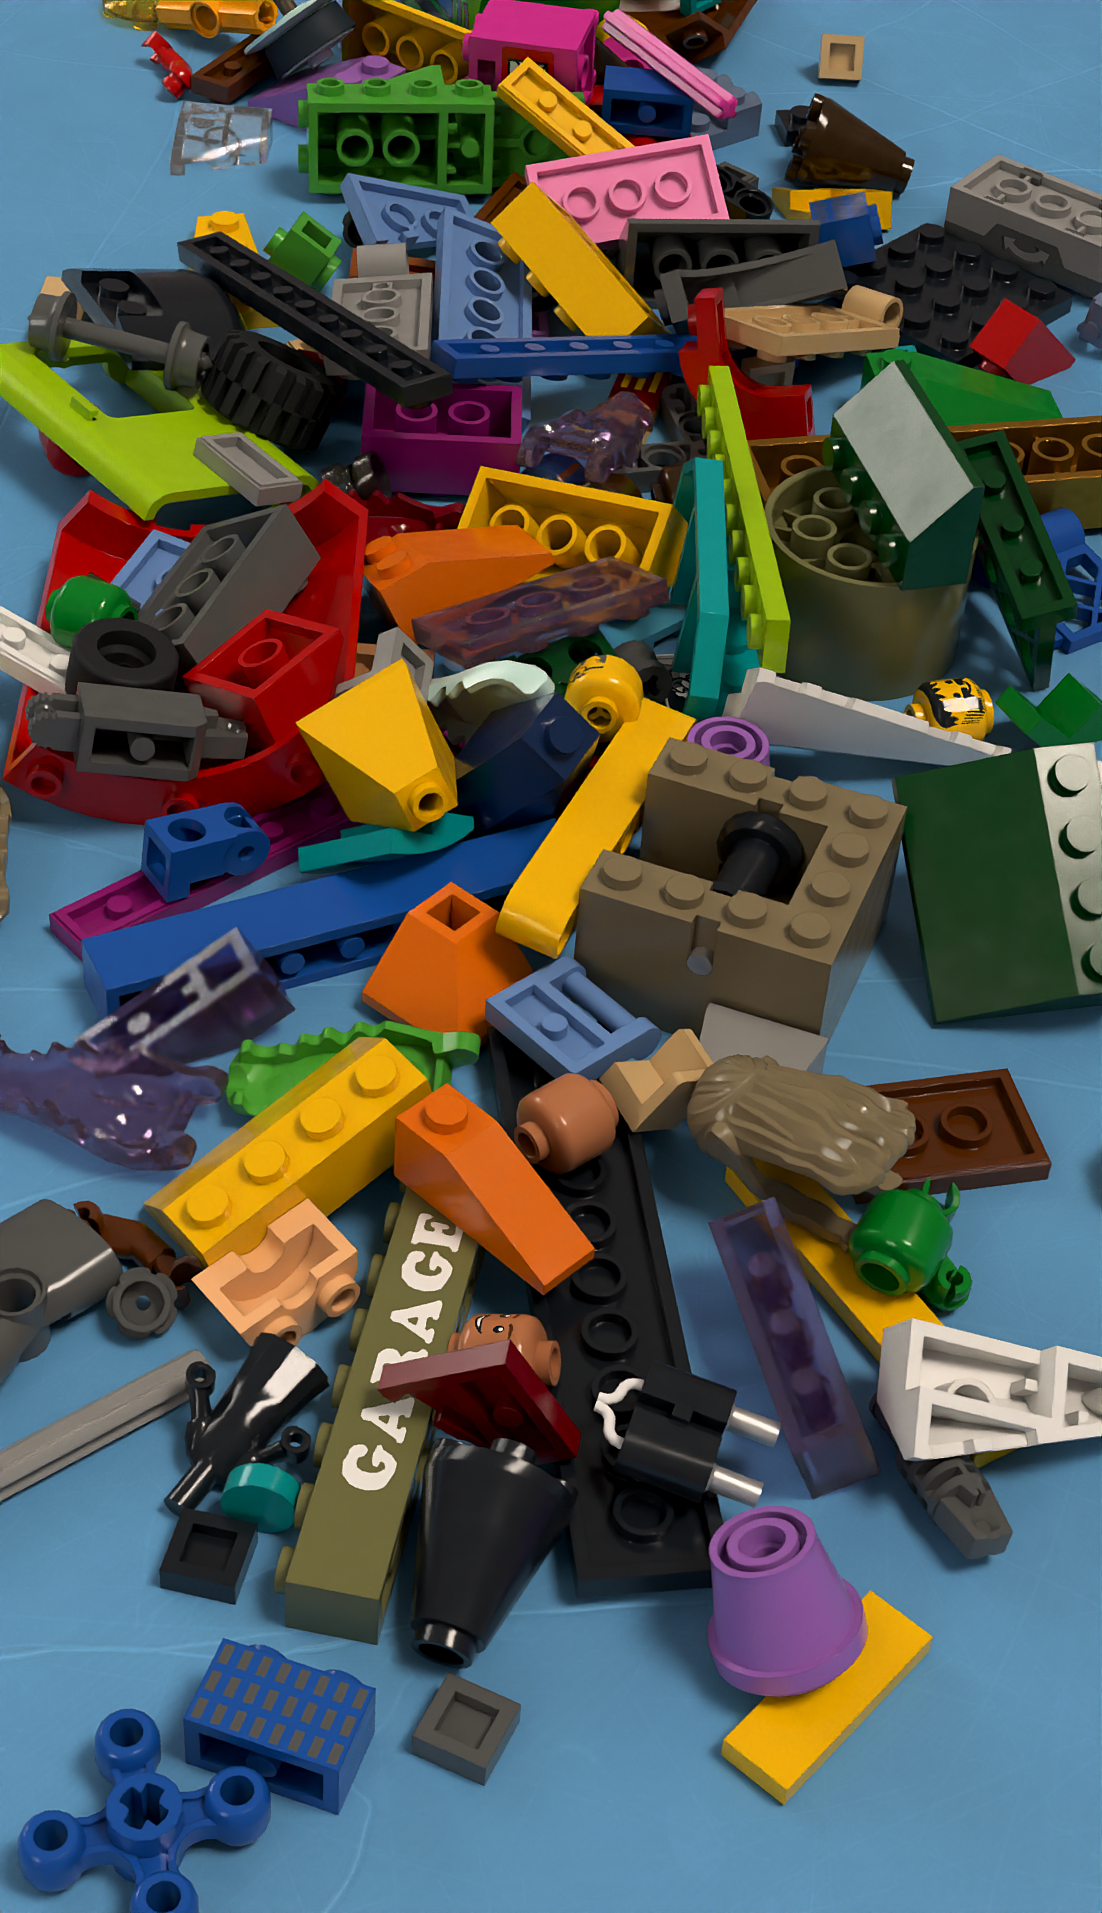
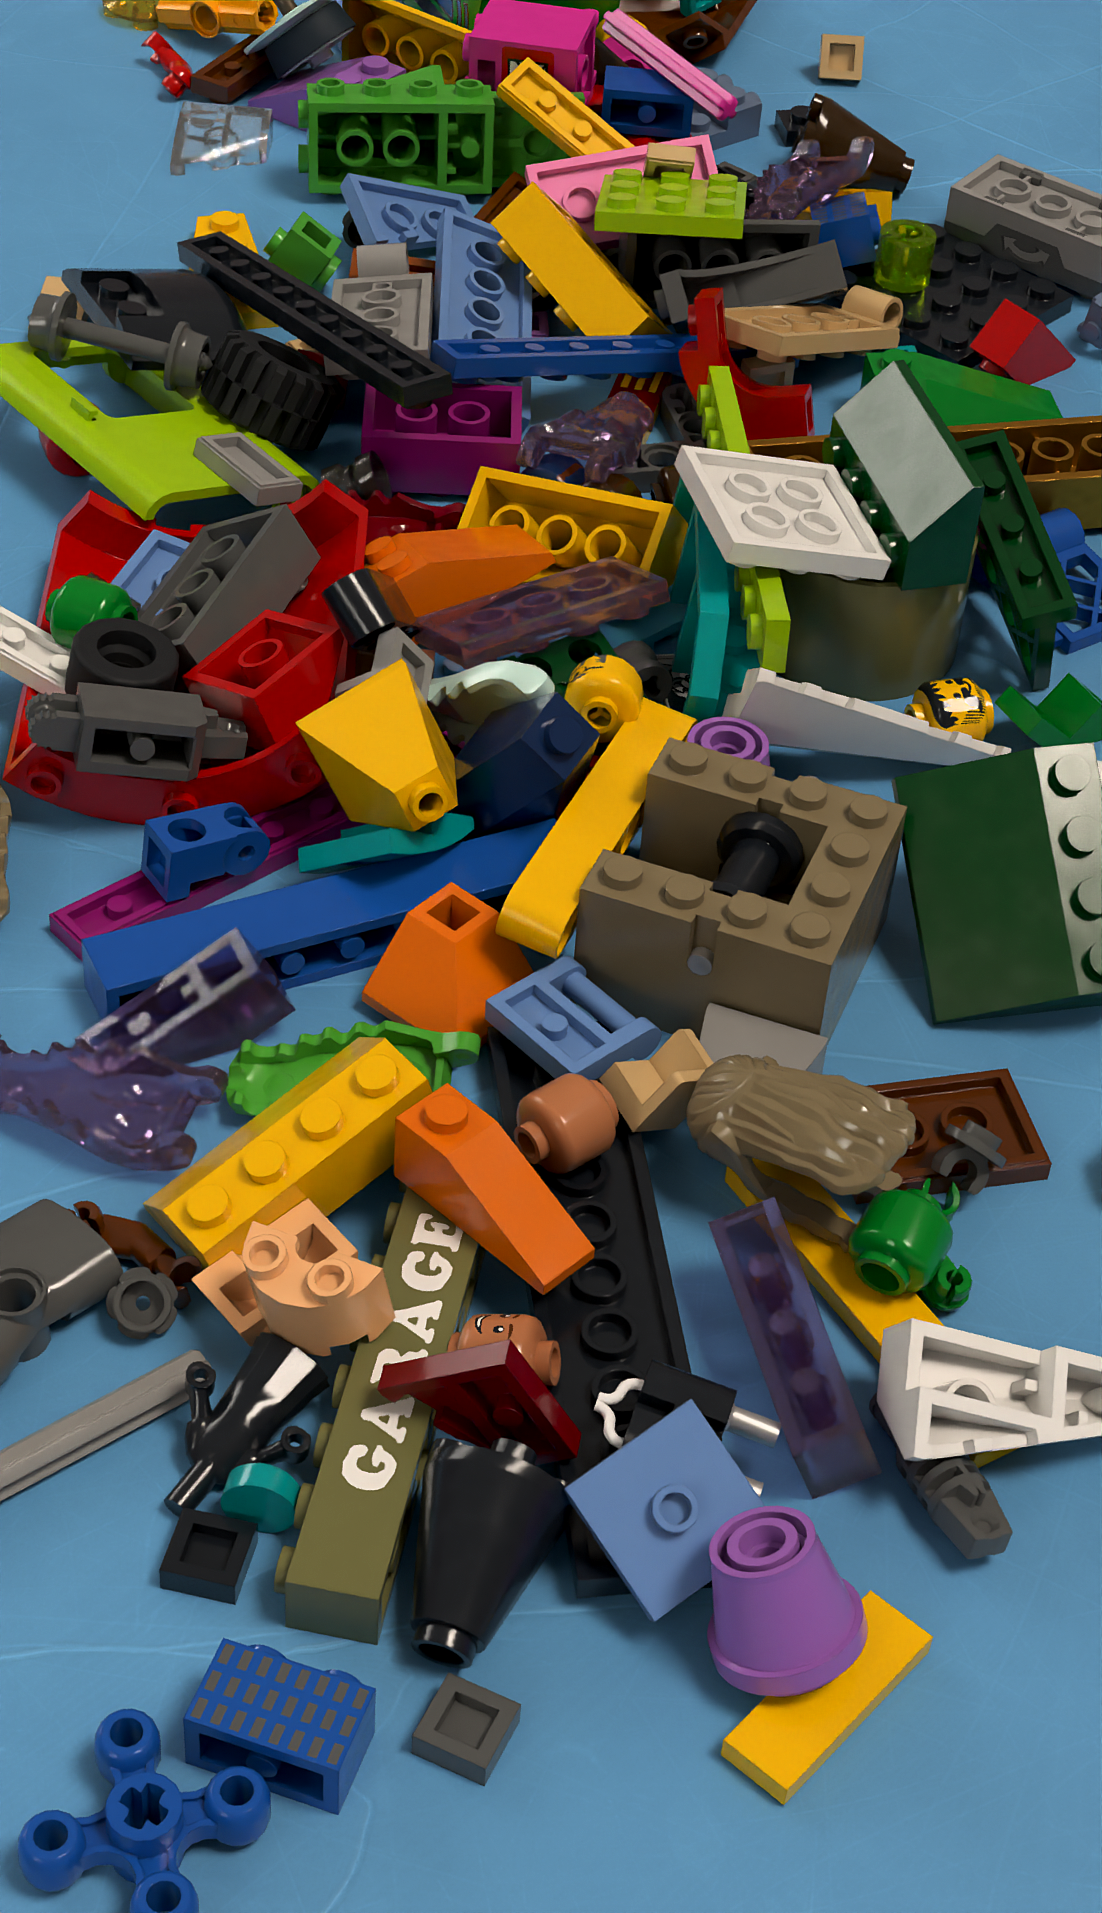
none -> light nougat cylinder [242,1221,396,1357]
none -> black beam [321,568,422,654]
none -> medium blue plate [564,1399,765,1622]
none -> lime plate [594,168,747,239]
none -> tan tile [643,142,696,179]
none -> white plate [674,445,891,580]
none -> clear purple animal [744,136,874,220]
none -> clear neon green piece [873,219,937,293]
none -> dark grey plate [931,1119,1007,1195]

